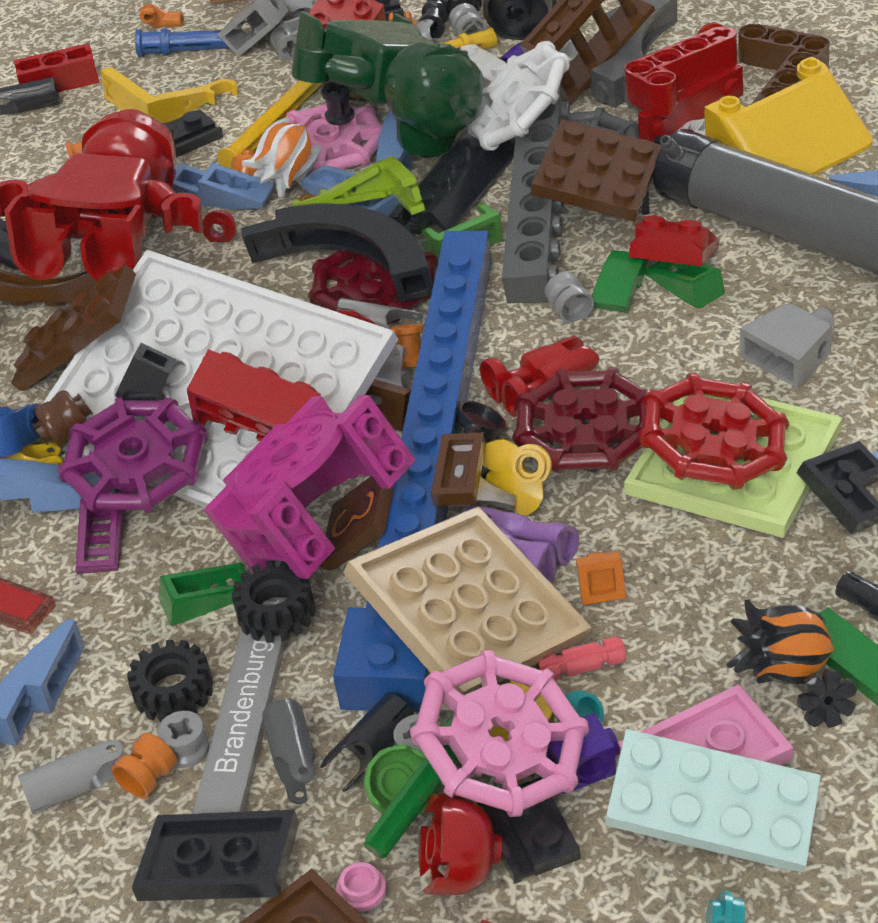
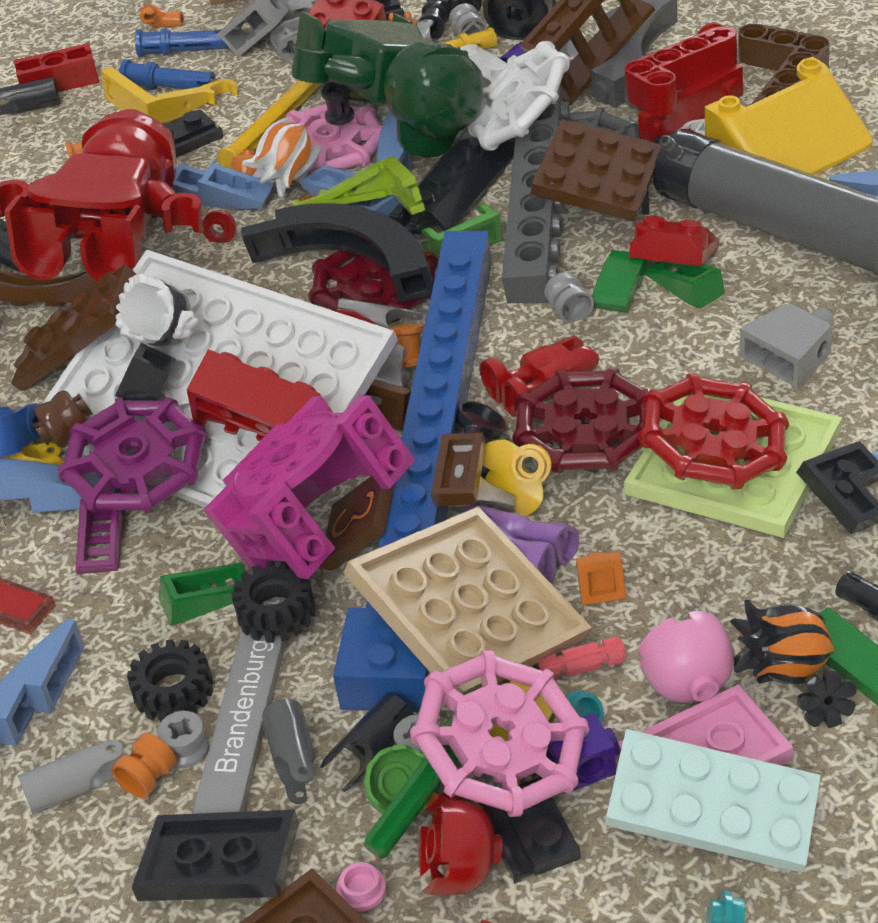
none -> white hair [116,273,198,347]
none -> blue pin [119,59,216,90]
none -> bright pink cylinder [638,611,735,703]

